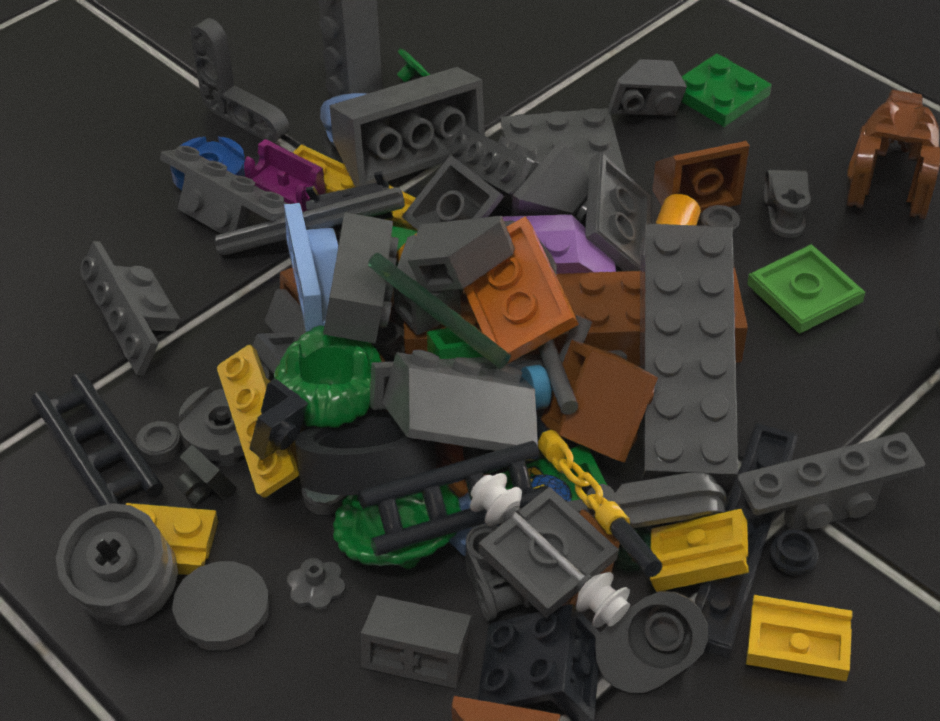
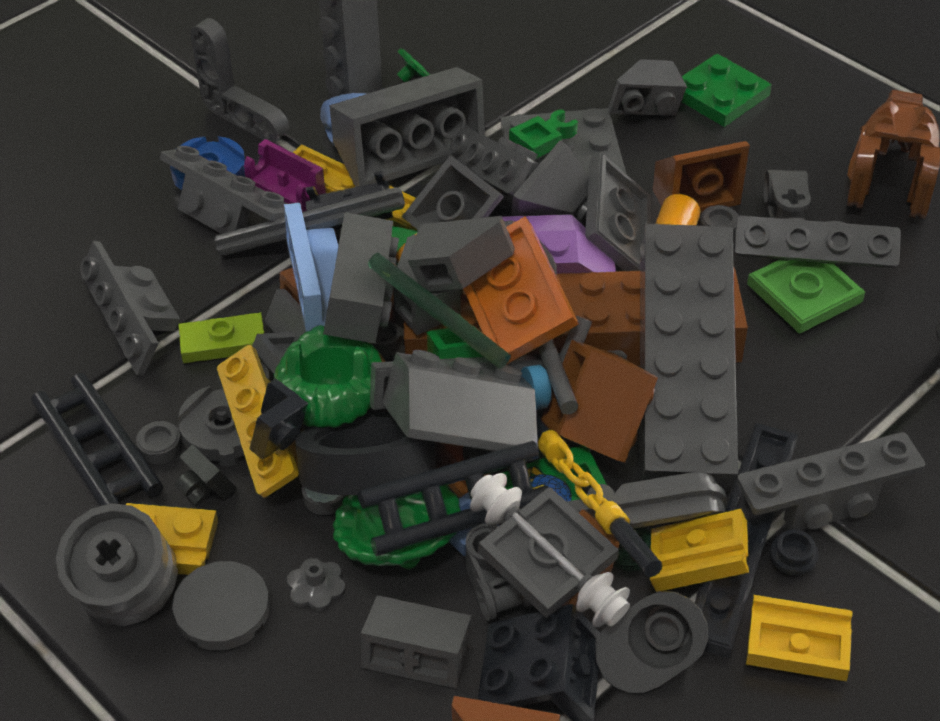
none -> lime plate [179,312,264,363]
none -> green plate [509,109,578,159]
none -> dark grey bracket [734,215,901,268]

